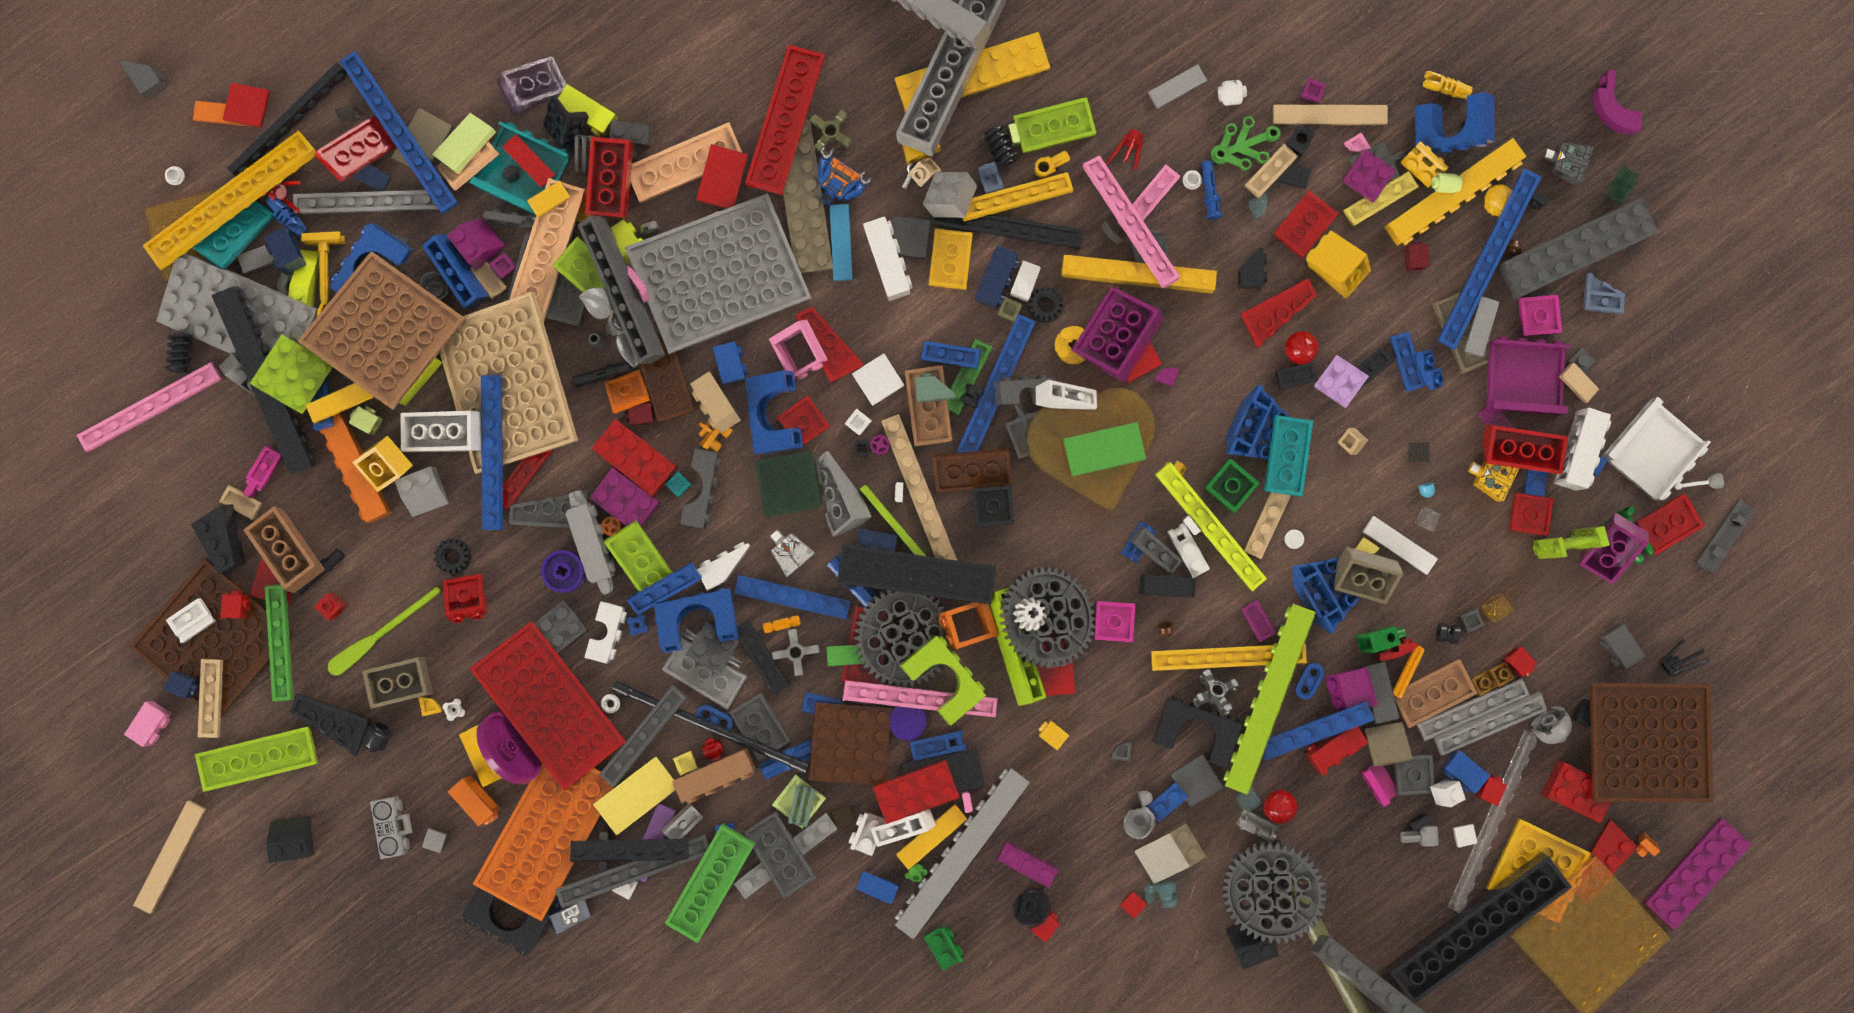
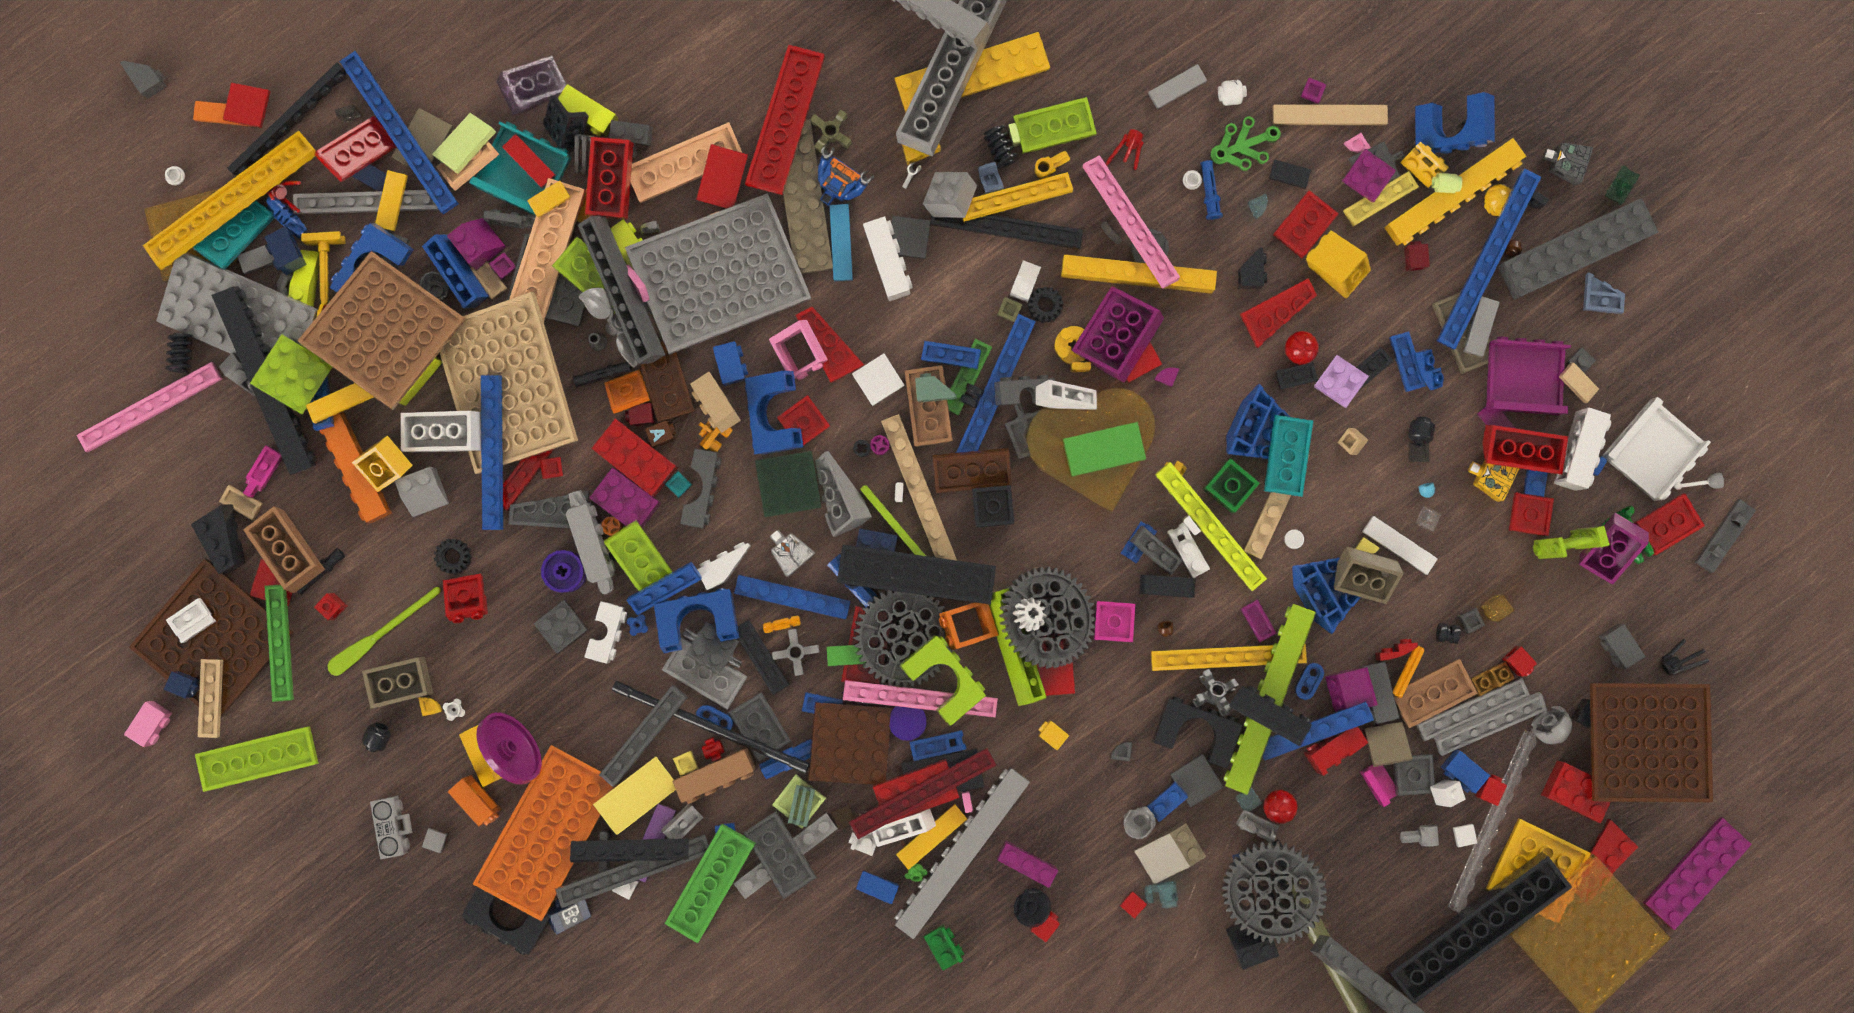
tan tile [133,800,206,914] -> none
red brick [221,591,250,619] -> none
black slope [266,816,315,863] -> none
black wing [290,693,371,756] -> none
yellowish green brick [349,406,383,436] -> none
red plate [470,621,626,791] -> none
clear smoke plate [502,165,521,183] -> none
white plate [601,694,620,713] -> none
white plate [845,409,872,436] -> none
tan bracket [909,157,942,187] -> none
yellow tile [929,228,973,290] -> none
dark blue brick [975,245,1020,309] -> none
bright pink plate [1117,165,1180,228] -> none
light grey hinge [1138,791,1153,807] -> none
tan tile [1245,144,1298,199] -> none
black brick [1286,125,1315,158] -> none
green torso [1355,626,1406,653] -> none
black tile [1407,813,1432,831] -> none
yellow hinge [1423,71,1473,99] -> none
dark pink plate [1518,295,1562,337] -> none
magenta arch [1592,70,1642,135] -> none
orange tile [1636,831,1660,858] -> none
none -> yellow tile [375,170,408,231]
none -> red plate [540,457,563,479]
none -> reddish brown brick [645,420,677,448]
none -> dark red tile [849,748,996,839]
none -> yellow tile [1070,362,1091,372]
none -> black slope [1229,684,1313,746]
none -> black head [1408,416,1435,446]

